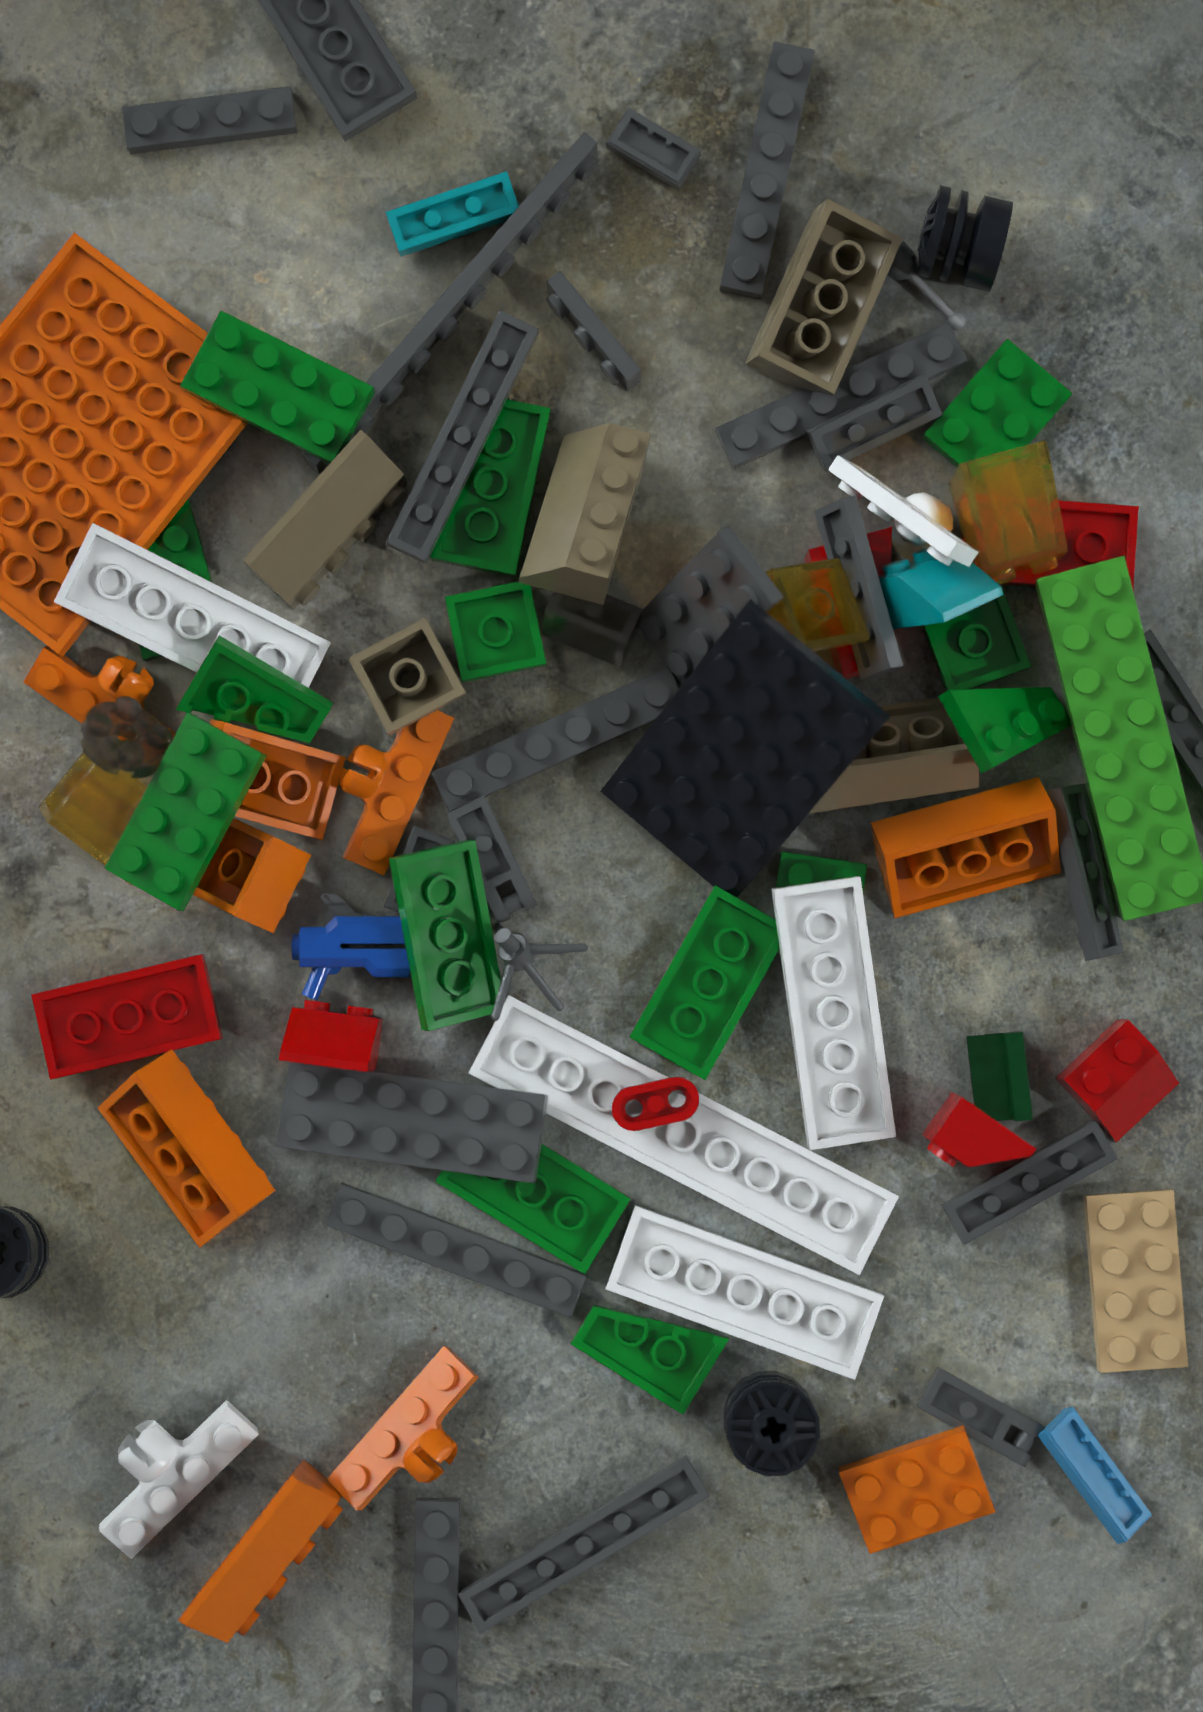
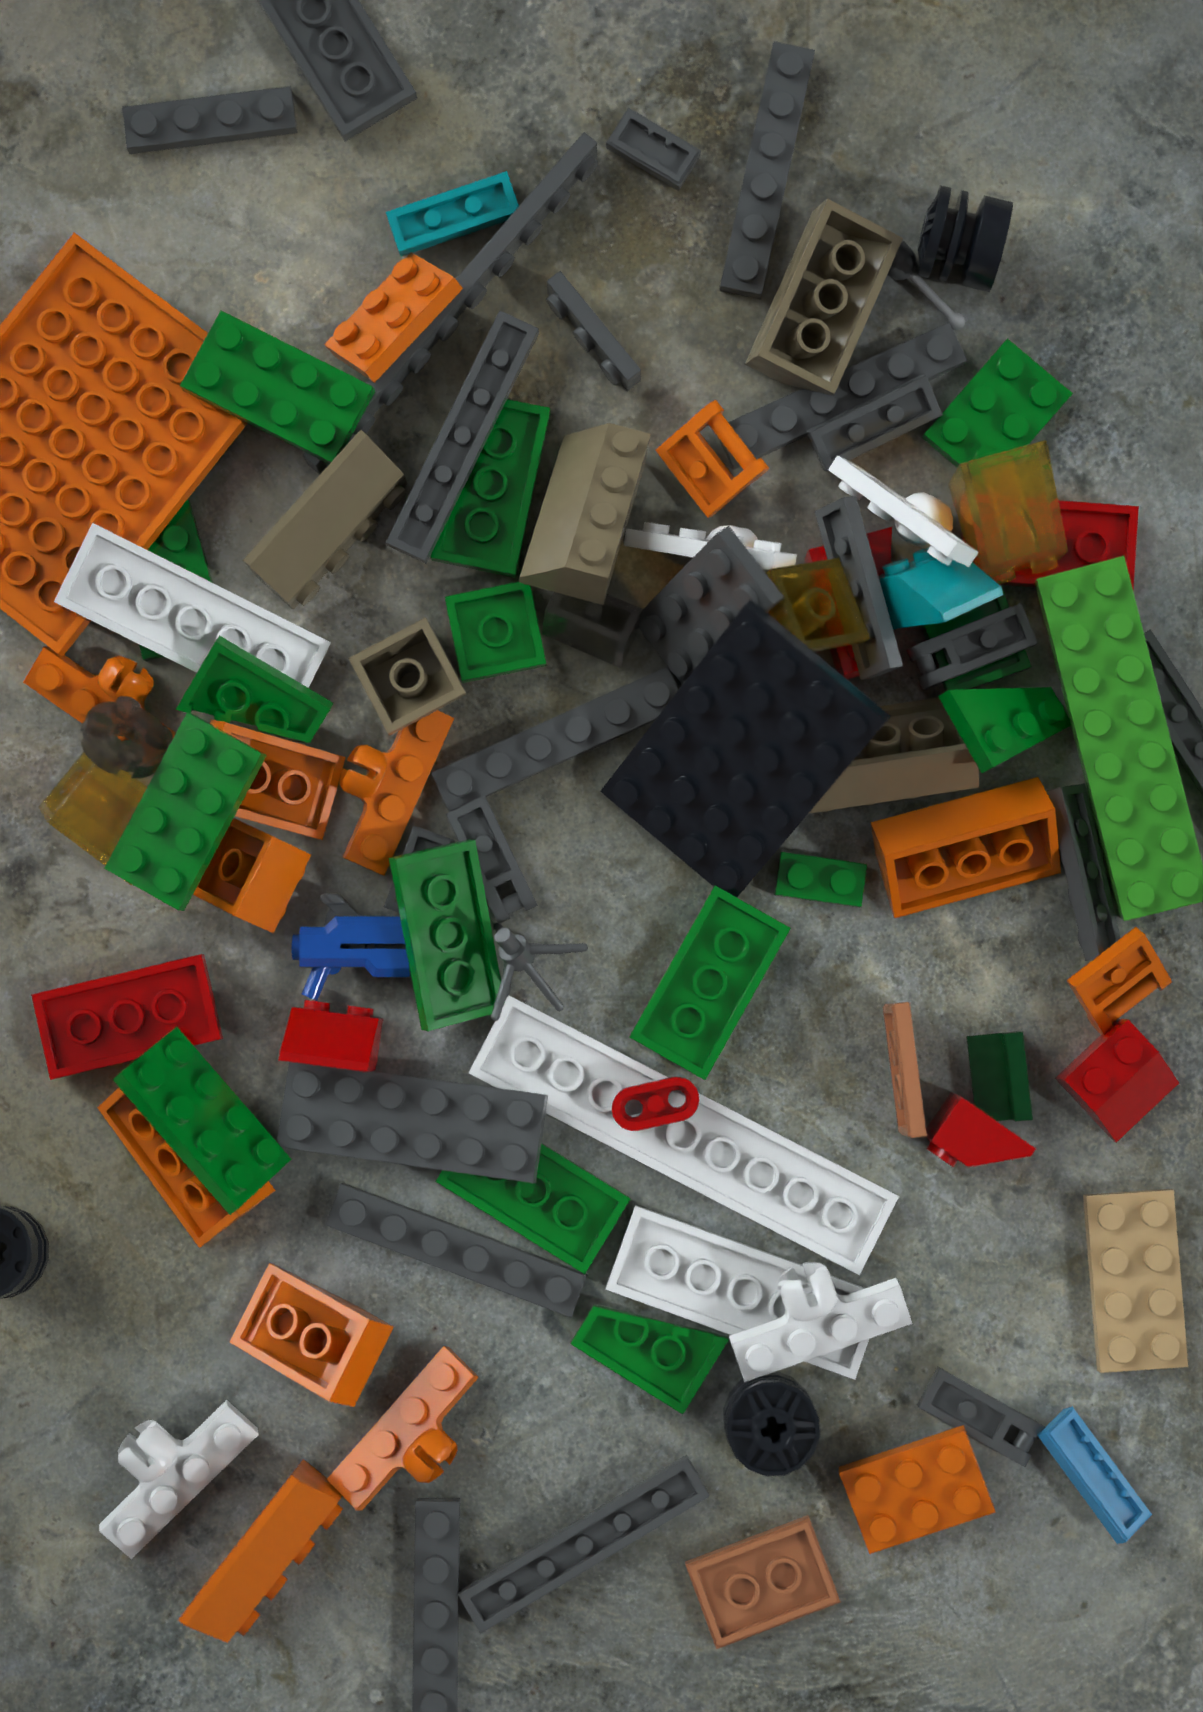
white plate [771,876,896,1150] -> none
dark grey plate [941,1120,1118,1245] -> none
none -> green plate [112,1027,292,1215]
none -> orange slope [229,1263,394,1407]
none -> orange plate [324,252,463,383]
none -> white plate [624,522,797,572]
none -> orange plate [655,400,769,518]
none -> nougat tile [685,1515,841,1649]
none -> white plate [729,1262,912,1382]
none -> nougat tile [883,1002,927,1138]
none -> dark grey plate [906,603,1038,691]
none -> orange plate [1066,927,1172,1035]

